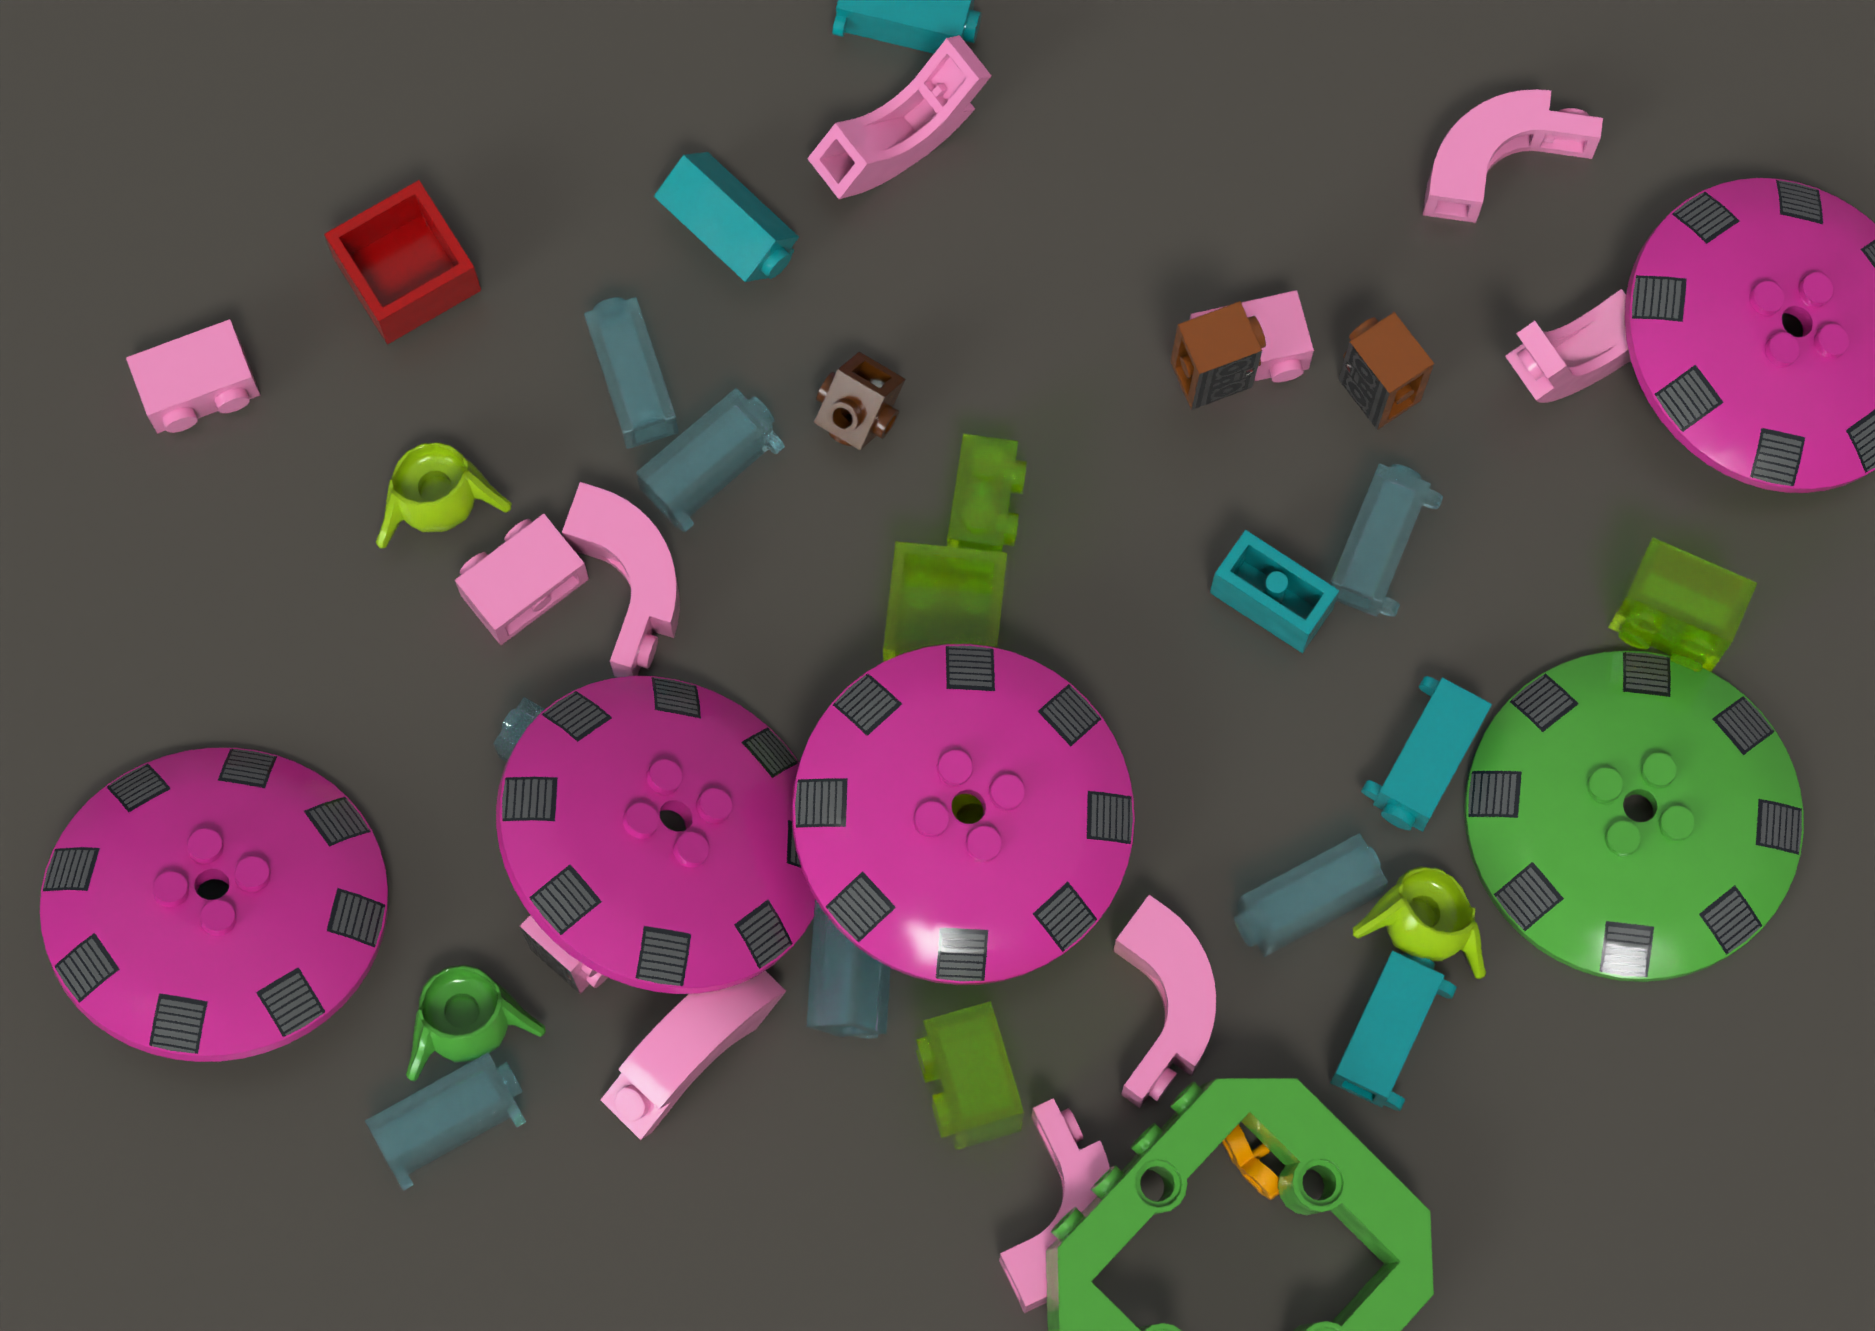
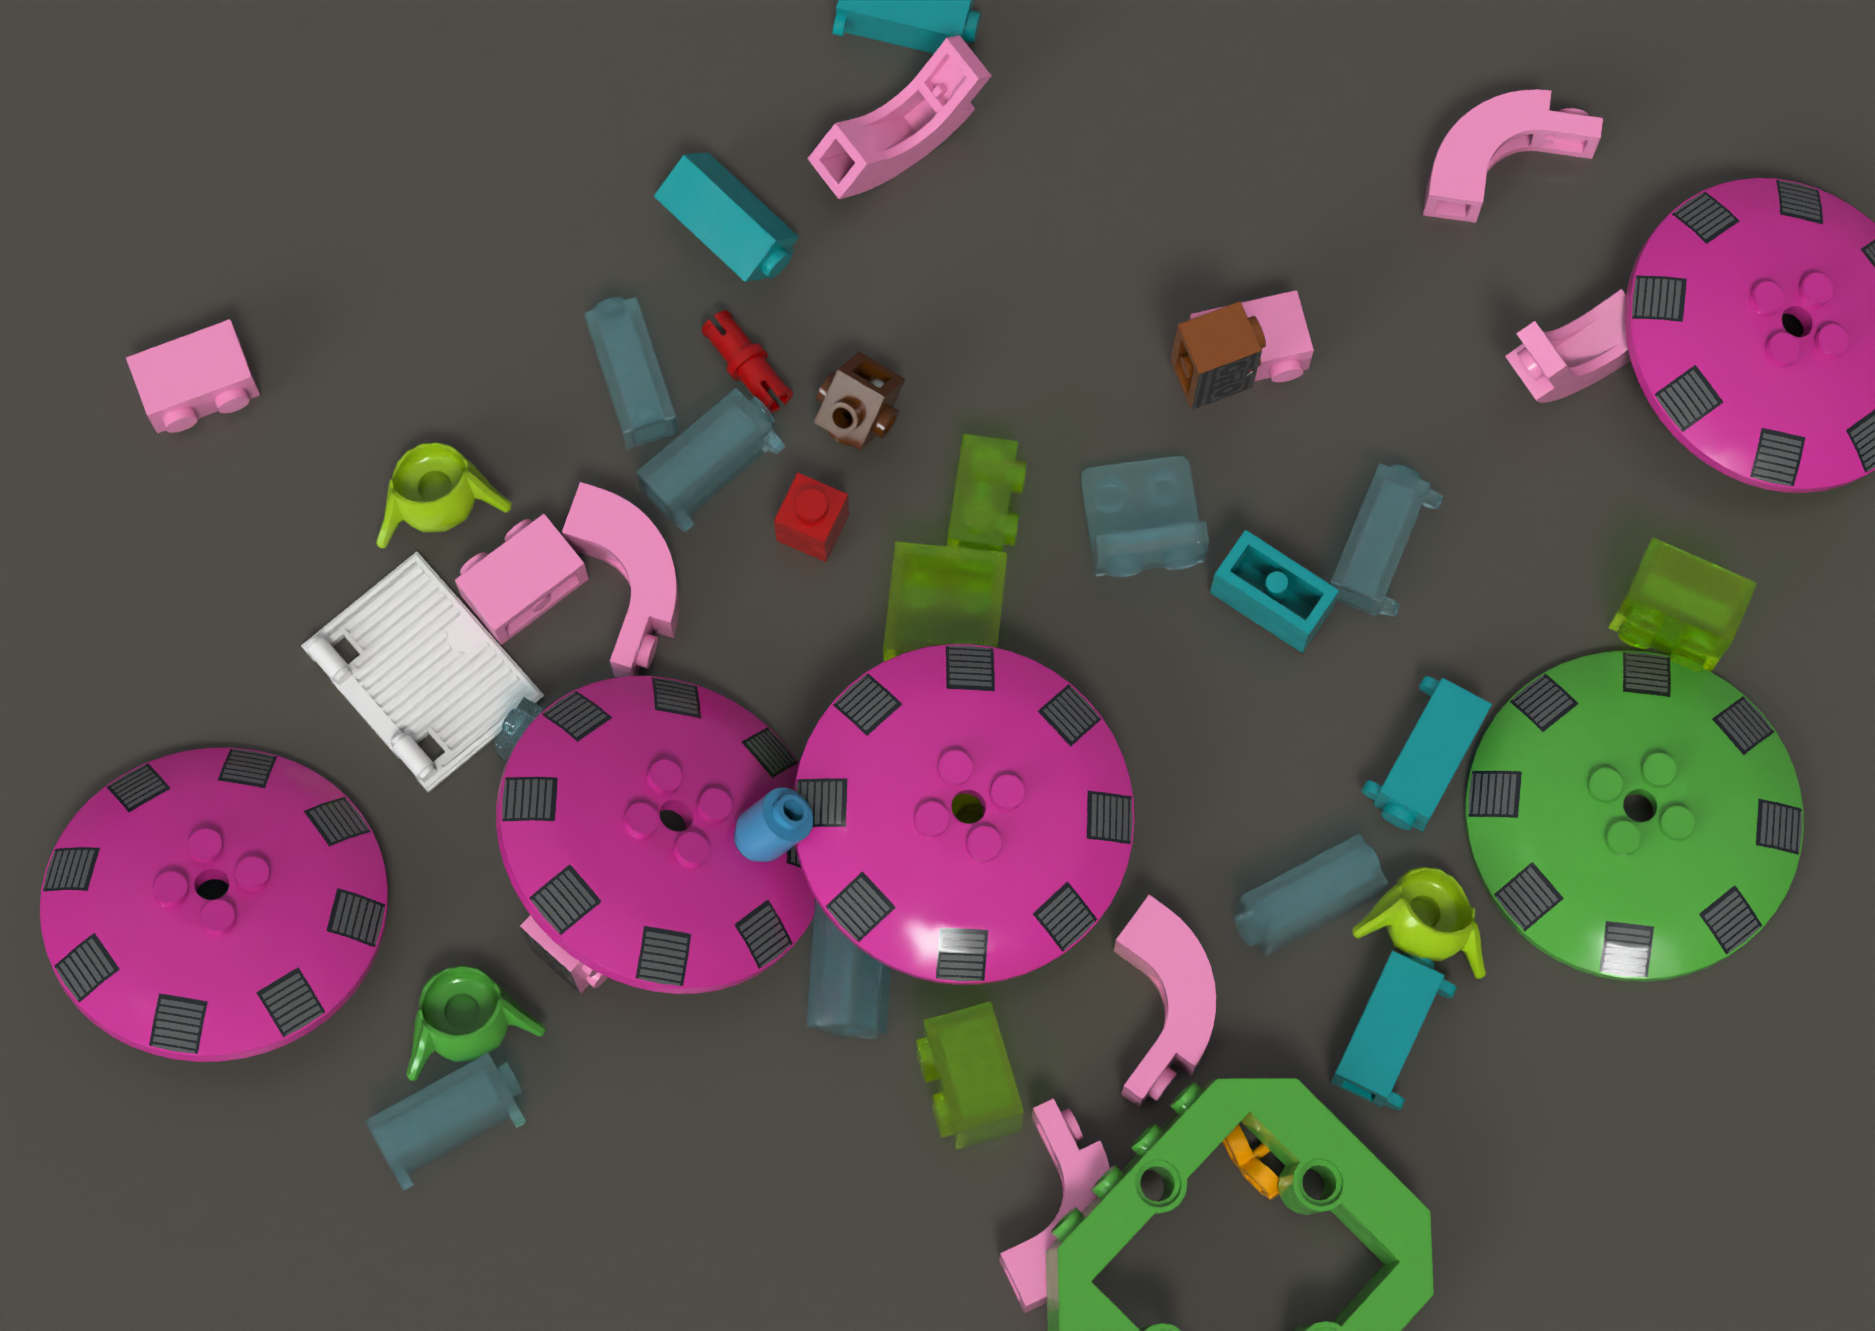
red piece [324,180,481,345] -> none
bright pink arch [601,971,786,1140] -> none
dark orange brick [1338,312,1434,430] -> none
none -> white window [301,551,545,793]
none -> red pin [701,310,793,414]
none -> dark azure brick [734,788,813,862]
none -> red brick [774,472,849,562]
none -> clear light blue bracket [1081,456,1209,577]

